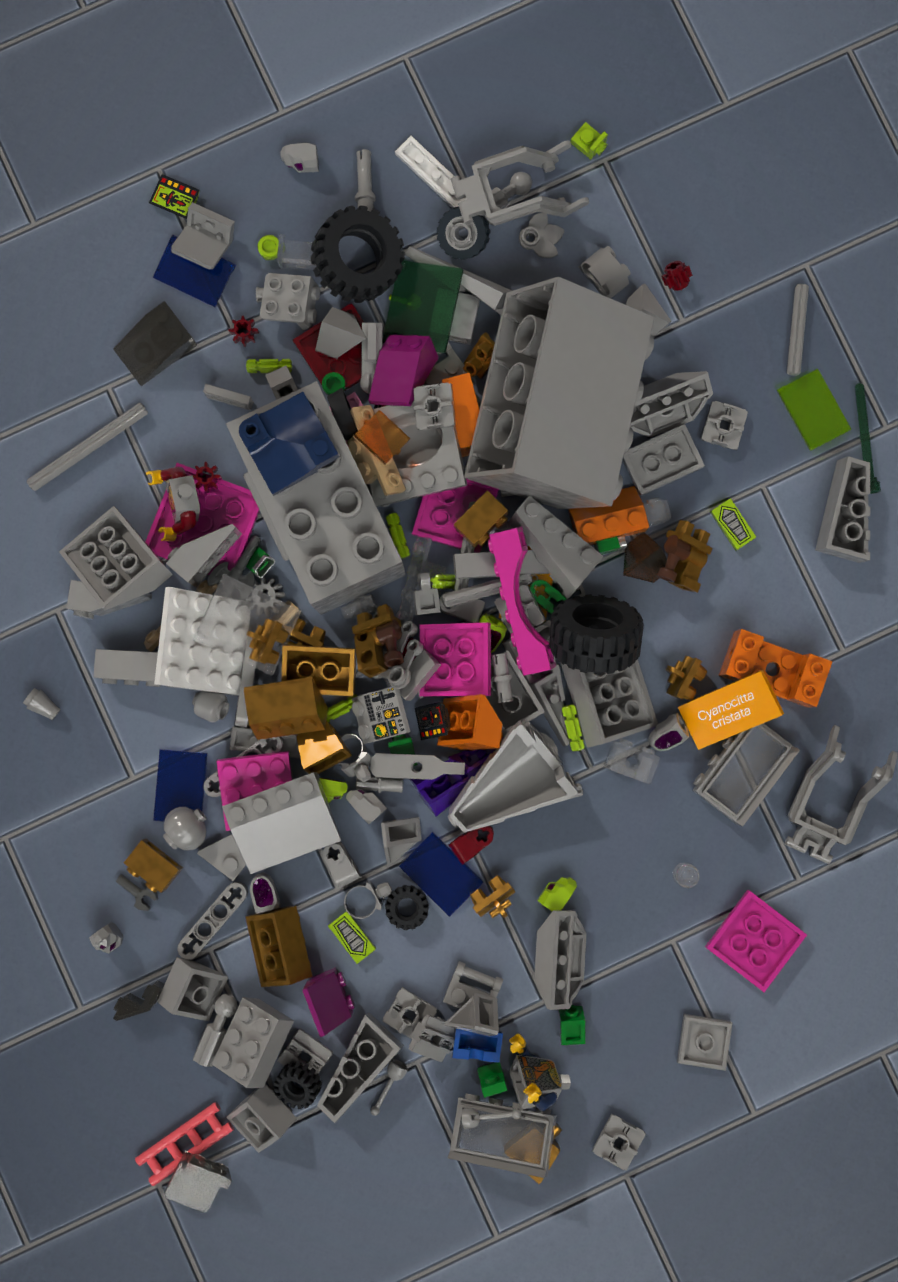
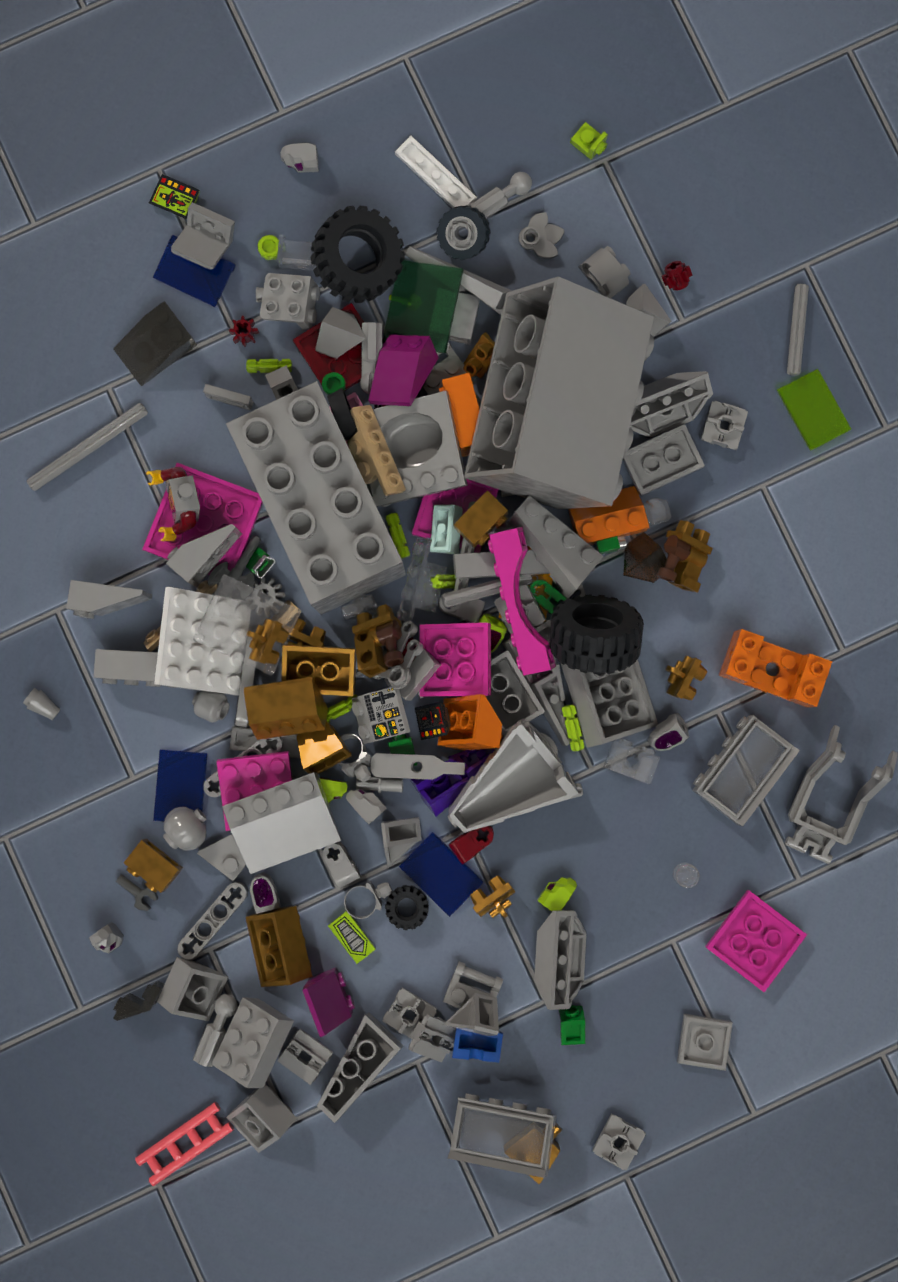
light grey slope [59,506,173,610] -> none
clear smoke bracket [164,1151,232,1213] -> none
dark red gear [191,462,222,493] -> none
dark blue slope [239,392,340,496] -> none
light grey tile [243,472,289,561] -> none
black tyre [274,1061,322,1109] -> none
clear orange piece [354,410,410,465] -> none
light grey pin [355,149,376,212] -> none
light grey hinge [370,1059,408,1116] -> none
light grey plate [413,573,440,615] -> none
light grey piece [414,383,456,430] -> none
light grey piece [451,140,590,226] -> none
light grey hinge [461,1108,522,1129] -> none
green bracket [477,1062,507,1098] -> none
light grey pin [491,653,513,703] -> none
torso [509,1034,571,1111] -> none
light orange tile [678,670,784,750] -> none
tile [710,498,756,551] -> none
light grey wedge [815,456,870,563] -> none
clear green piece [855,383,881,494] -> none
none -> light aqua slope [430,505,463,554]

